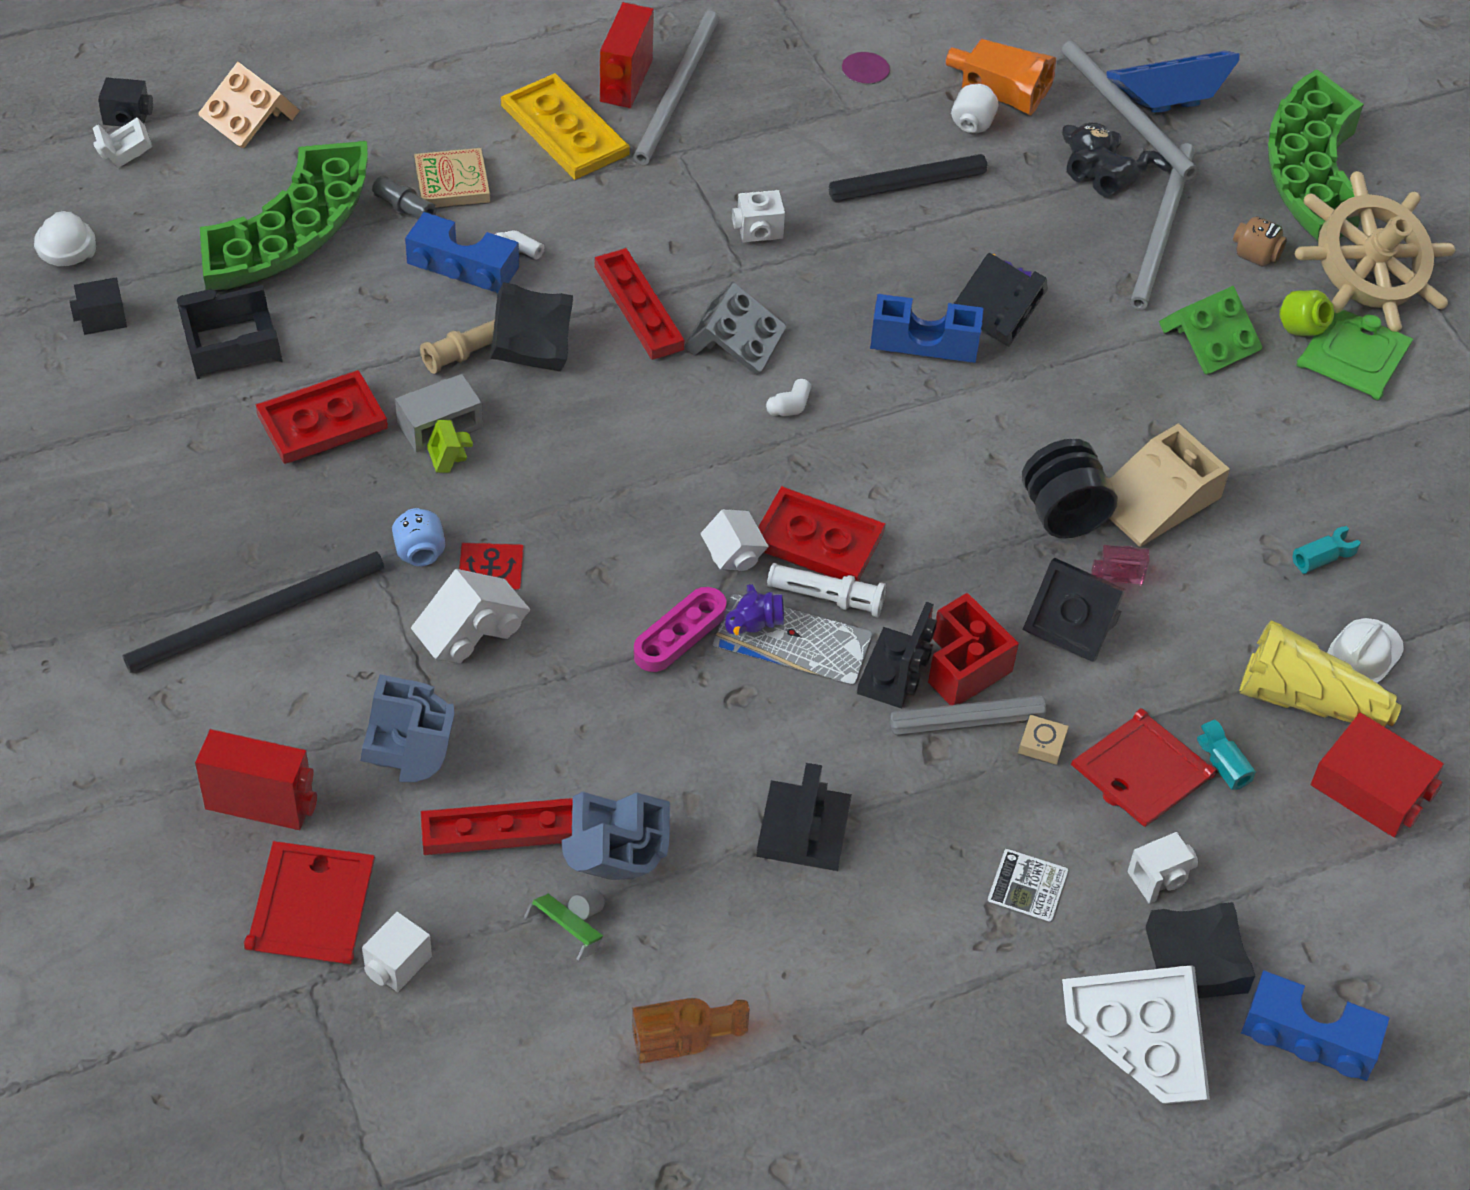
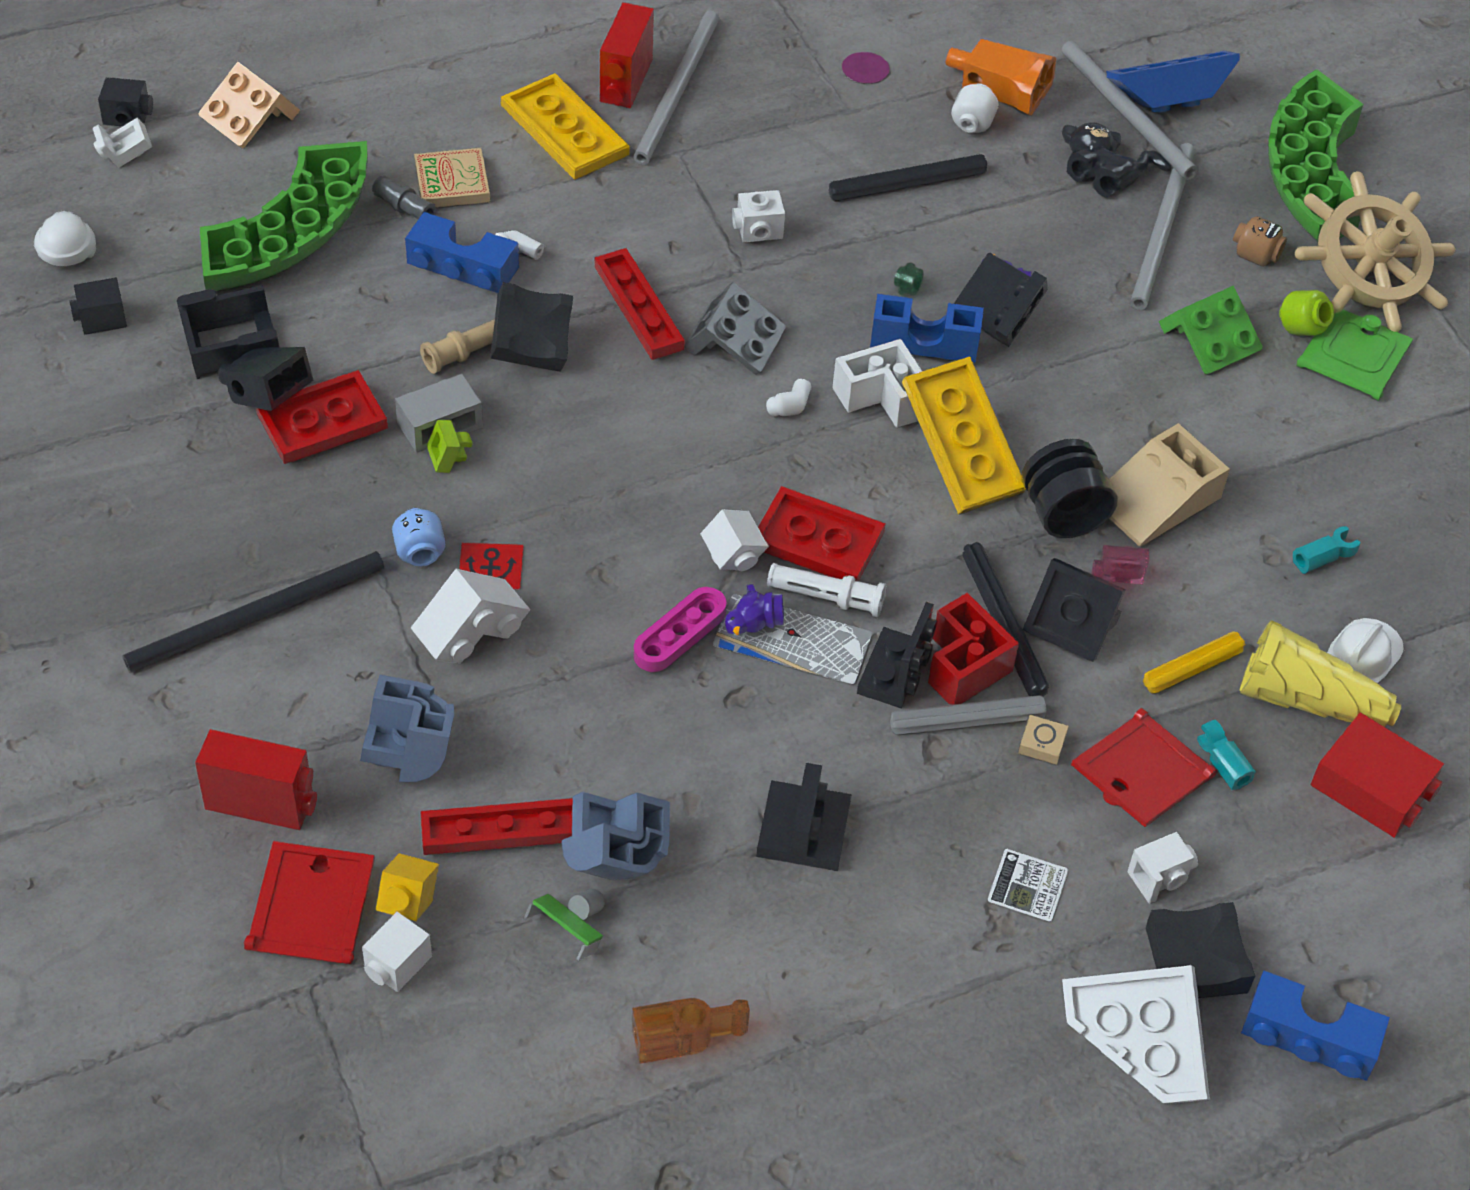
none -> black torso [218,347,314,411]
none -> yellow brick [376,853,439,921]
none -> white brick [832,339,922,428]
none -> clear green plate [894,262,924,296]
none -> yellow tile [902,357,1026,514]
none -> black axle [962,542,1049,697]
none -> yellow axle [1143,631,1246,694]

